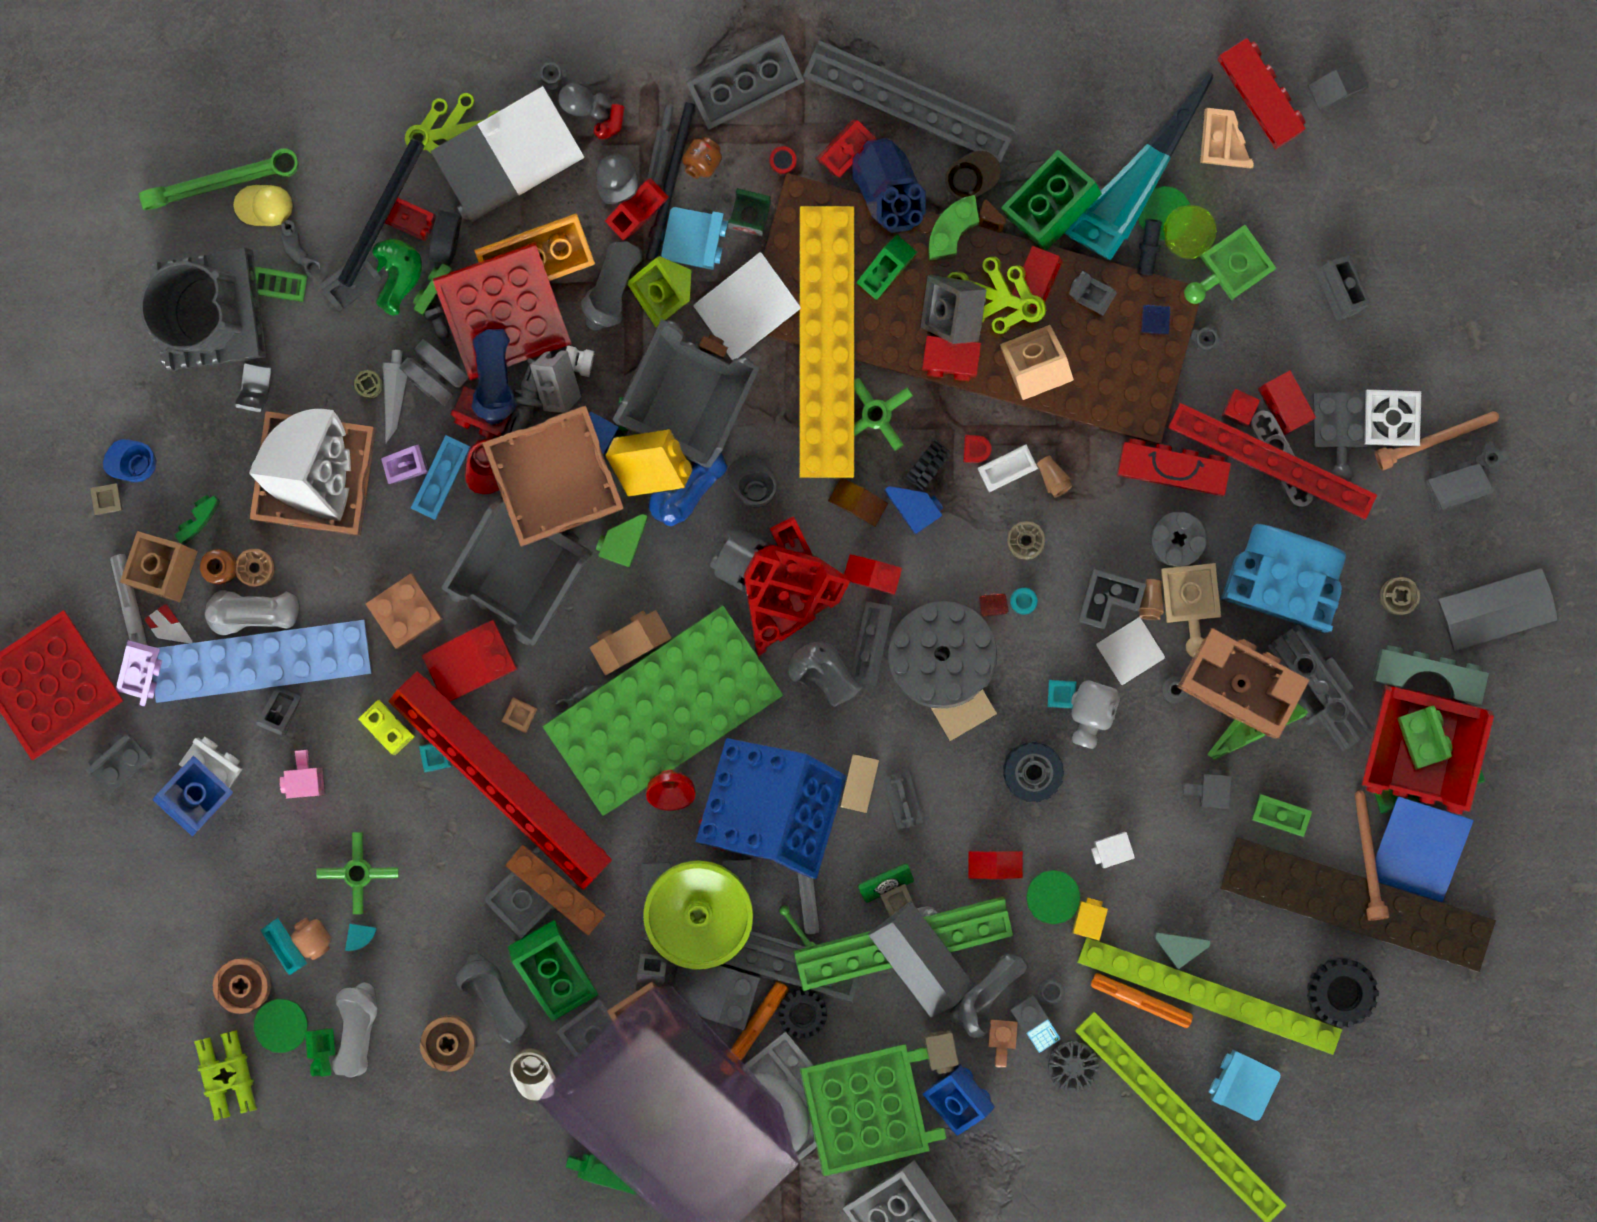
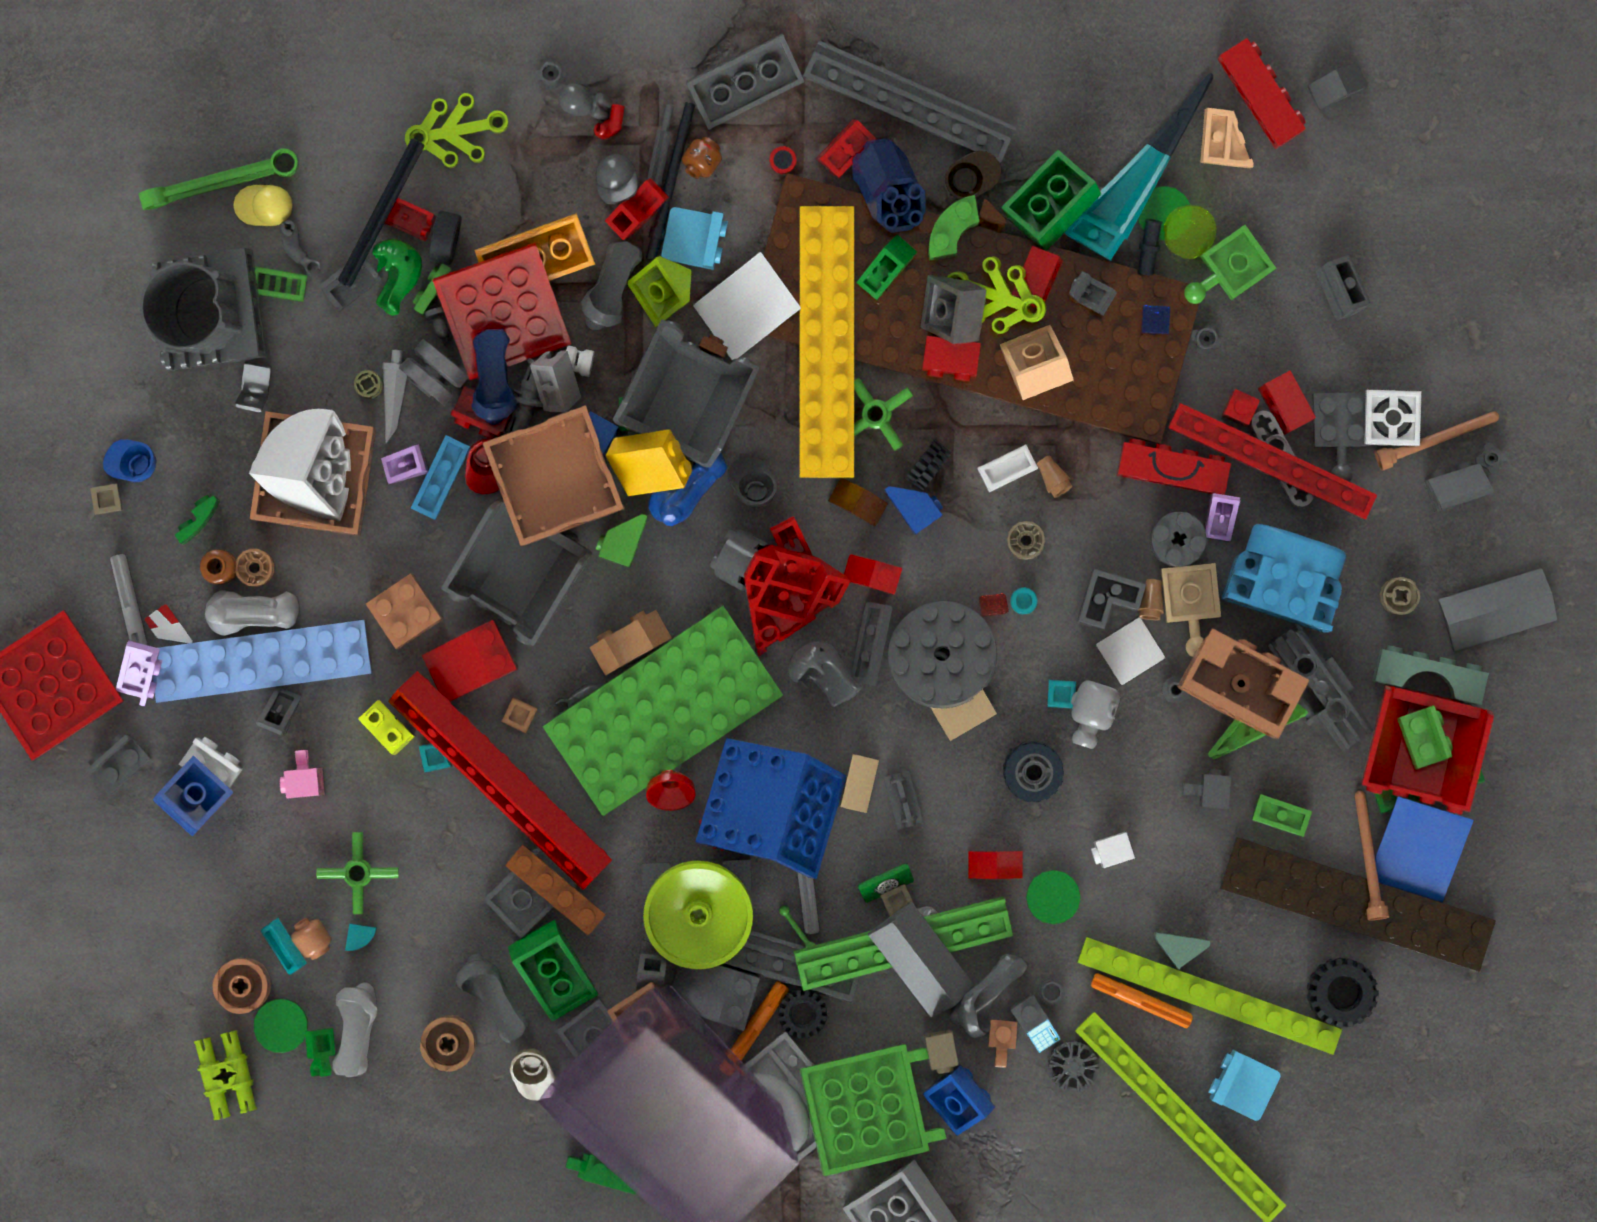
medium nougat slope [120,531,198,602] -> none
door [431,86,584,223] -> none
dark green piece [728,188,771,237] -> none
red tile [963,435,991,463] -> none
yellow brick [1072,897,1108,941] -> none
none -> lavender slope [1205,493,1240,541]

